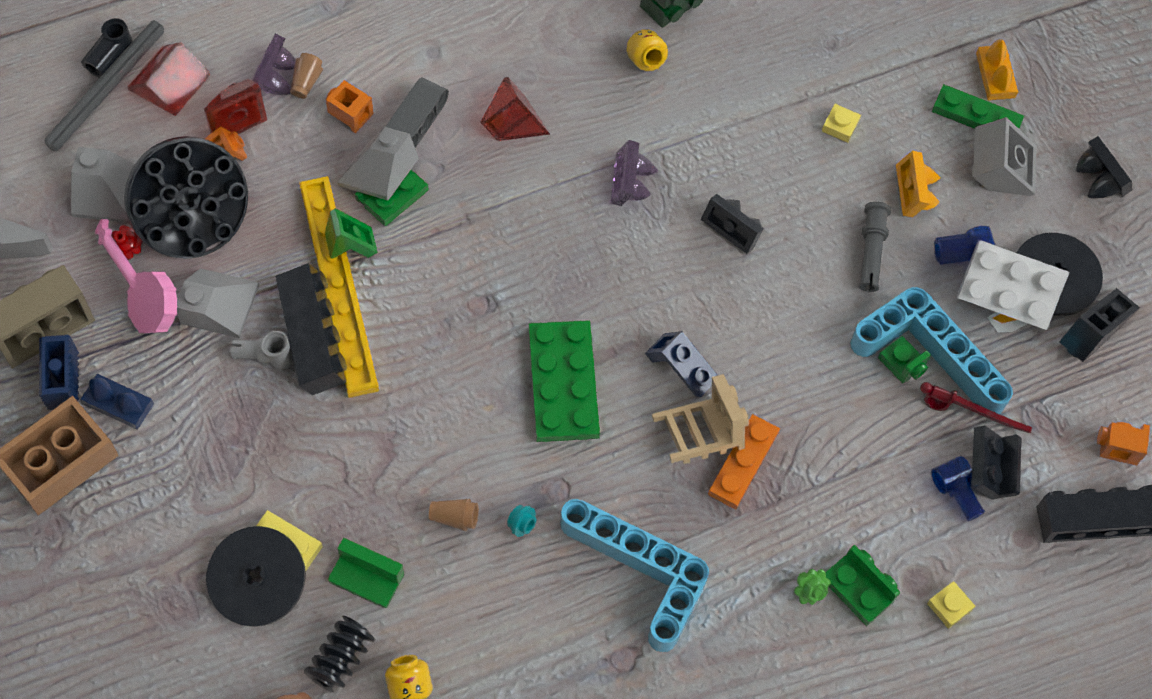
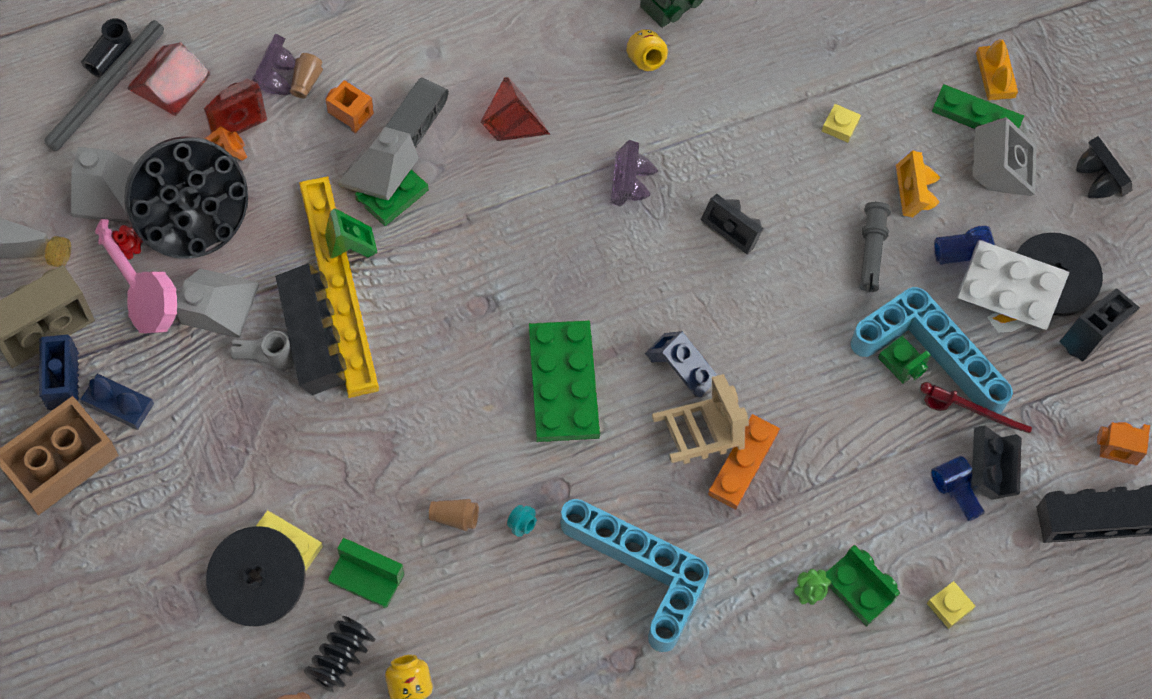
none -> clear yellow tile [45,236,71,267]

